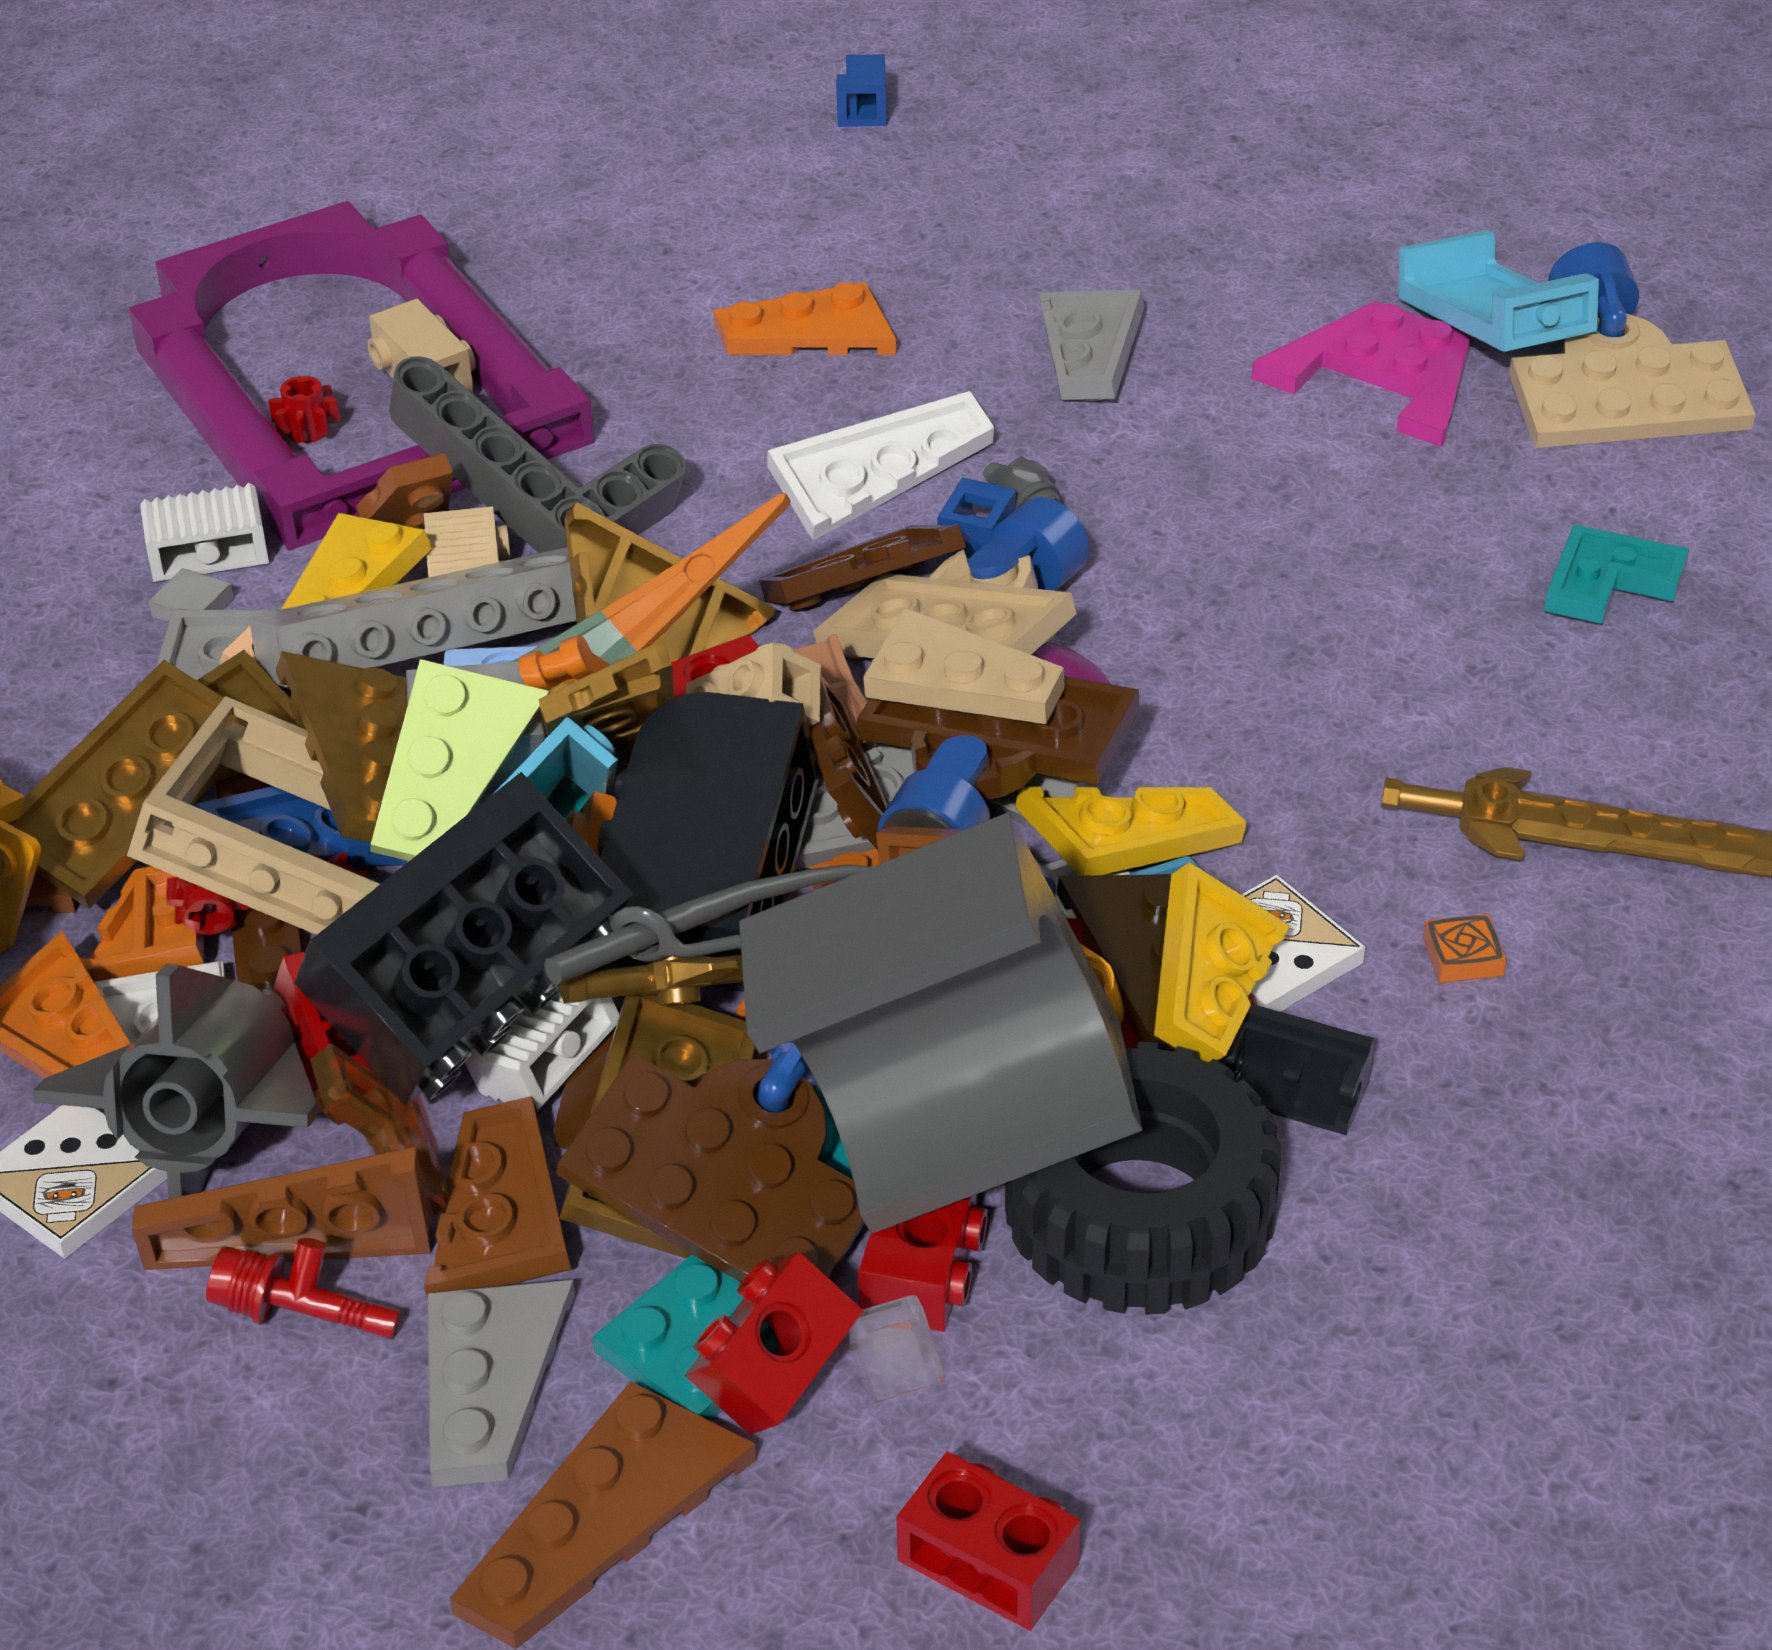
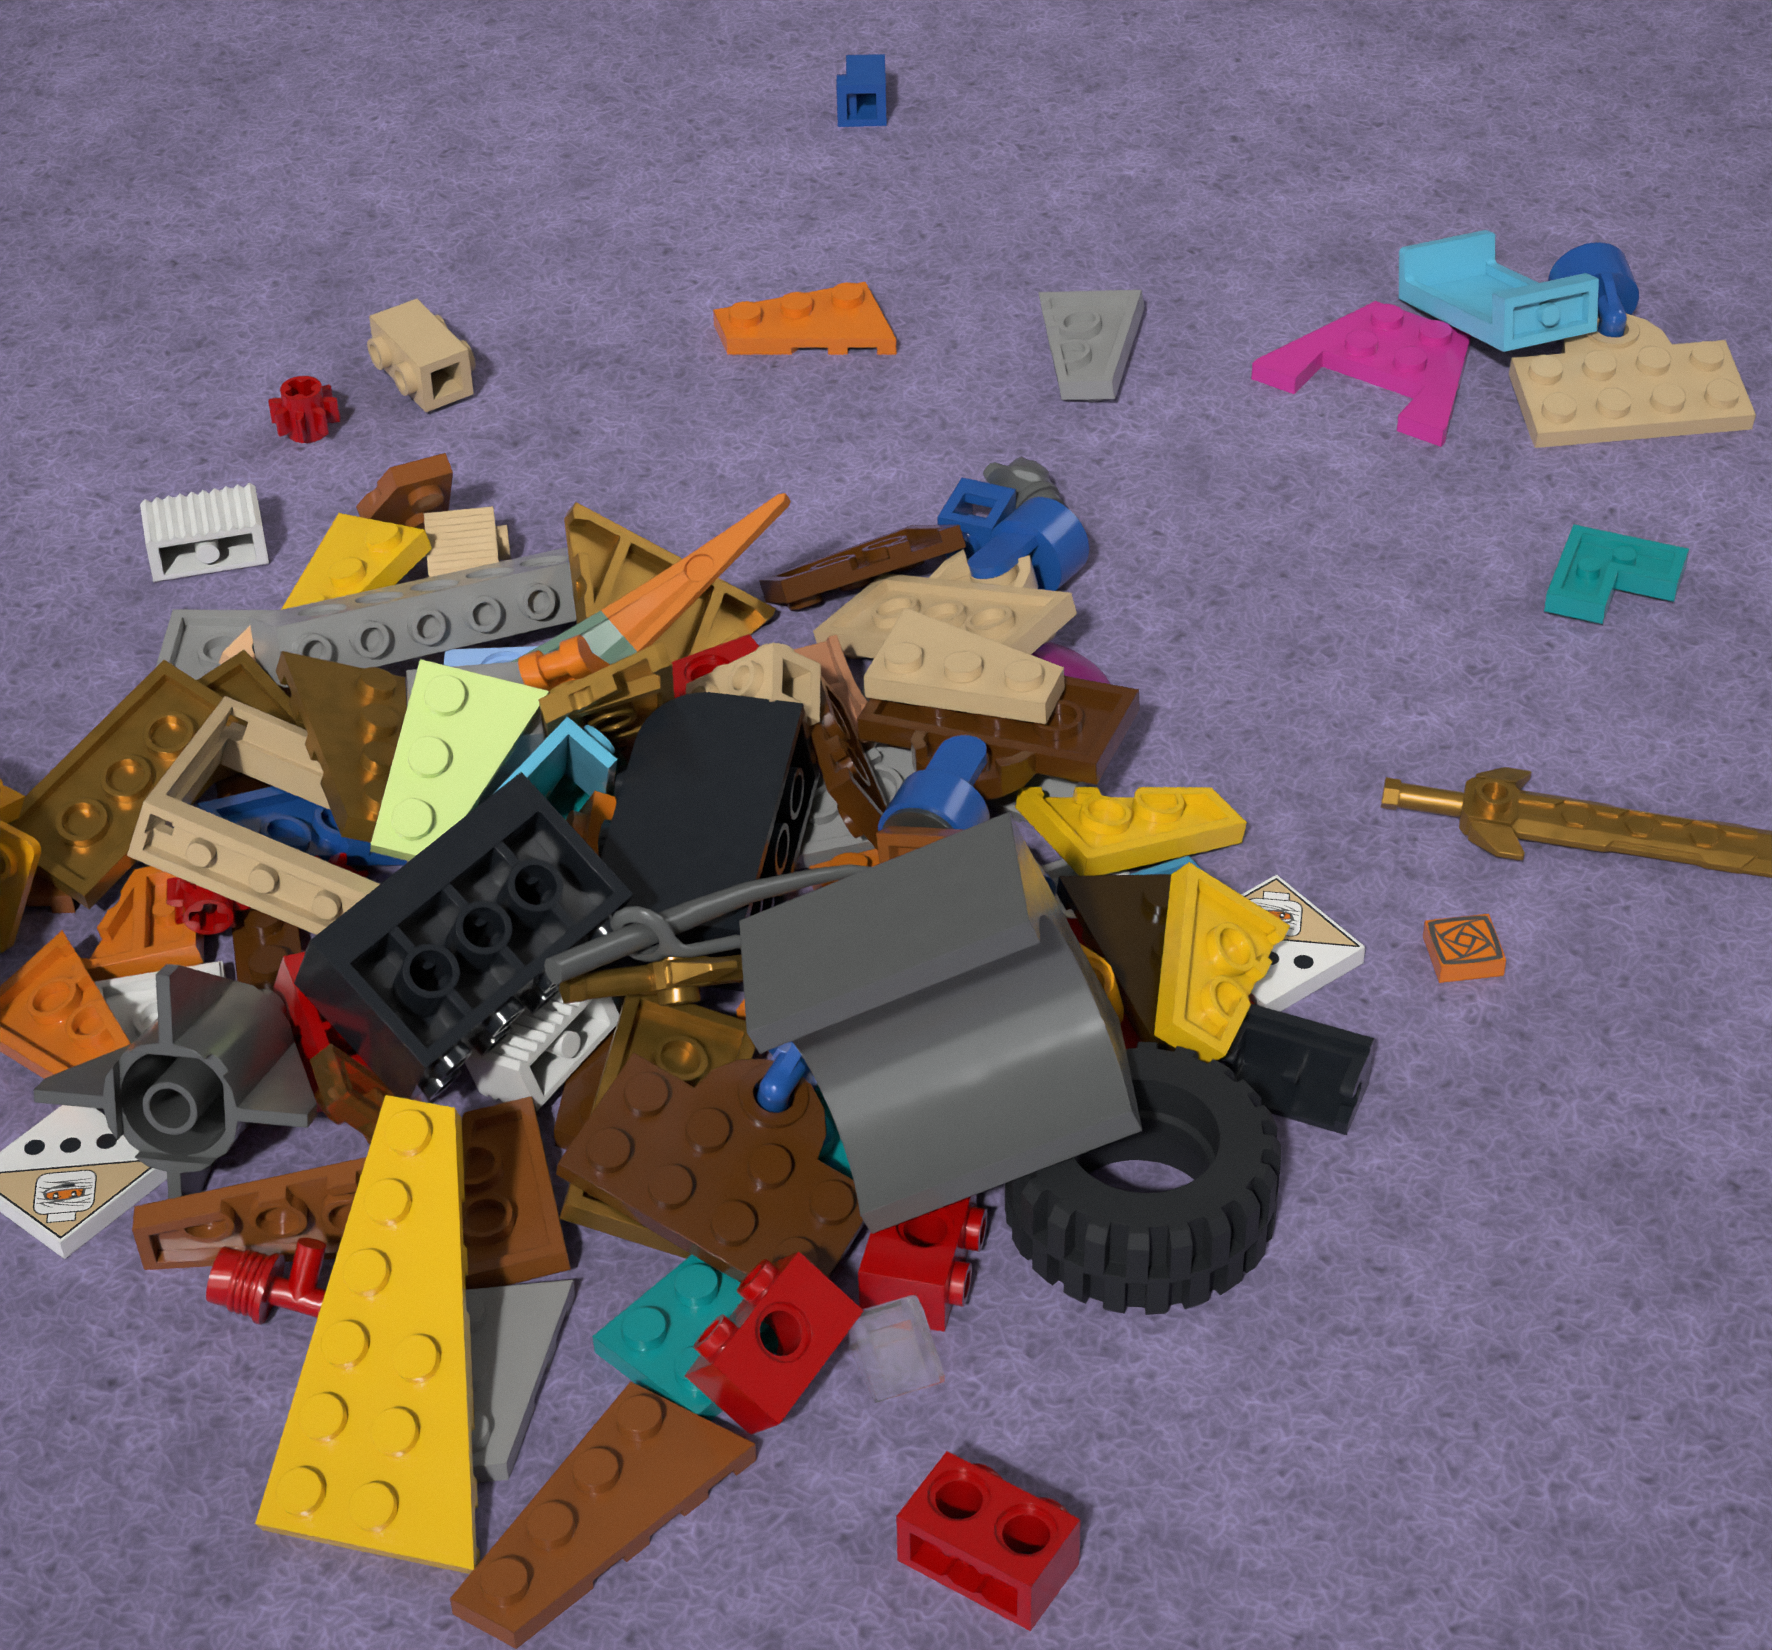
magenta door [128,200,594,551] -> none
light grey tile [149,568,234,622] -> none
dark grey beam [389,356,686,553] -> none
white wing [767,391,994,540] -> none
none -> yellow wing [255,1095,480,1574]

